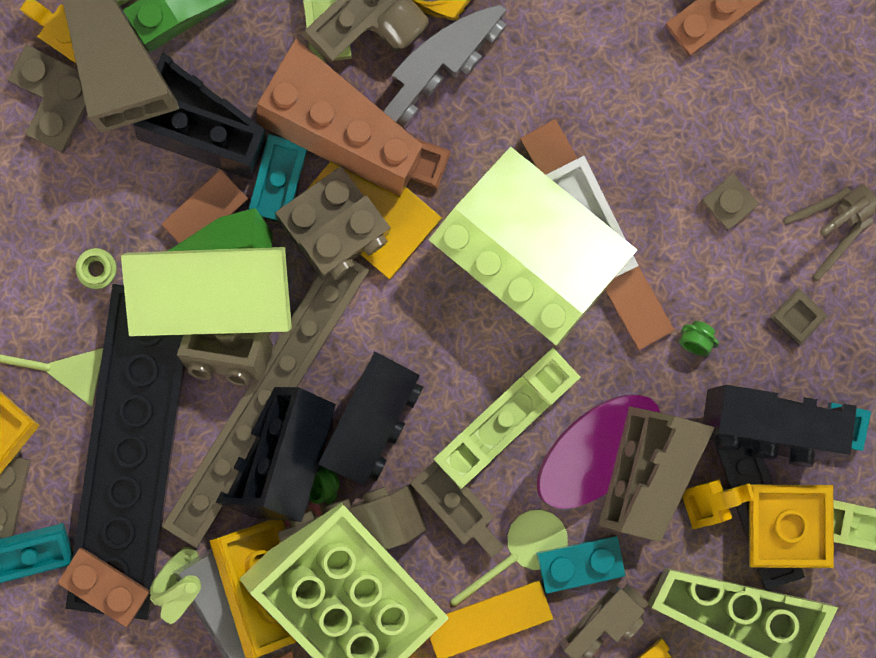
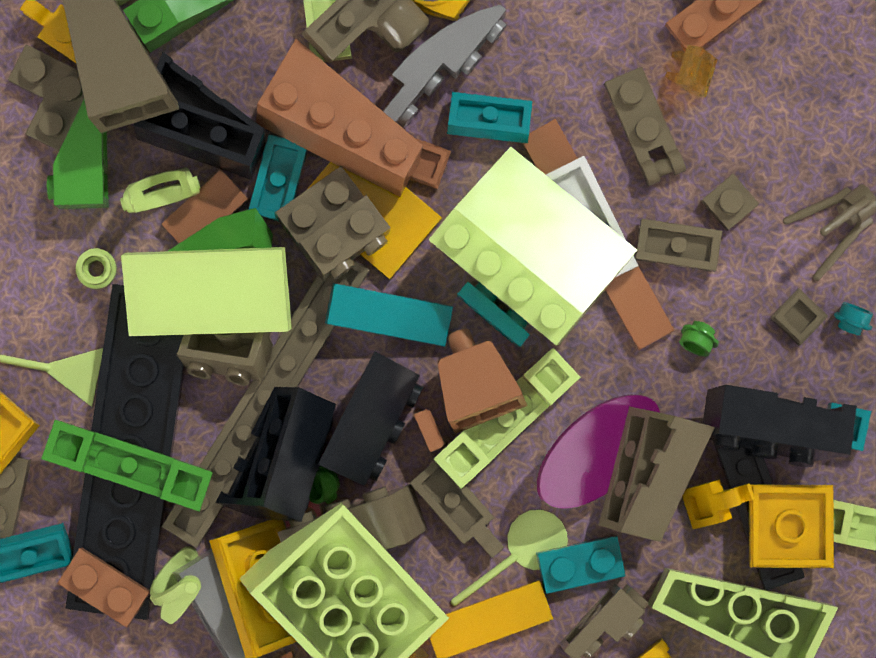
none -> bright green slope [41,420,213,512]
none -> bright green slope [47,100,109,209]
none -> yellowish green helmet [120,167,201,213]
none -> teal tile [325,283,453,346]
none -> nougat tile [414,409,444,452]
none -> nougat torso [438,329,527,434]
none -> teal plate [447,92,533,143]
none -> teal plate [457,282,530,349]
none -> dark tan plate [604,67,686,186]
none -> dark tan plate [635,219,722,272]
none -> clear yellow tile [665,45,718,98]
none -> teal plate [834,302,873,336]

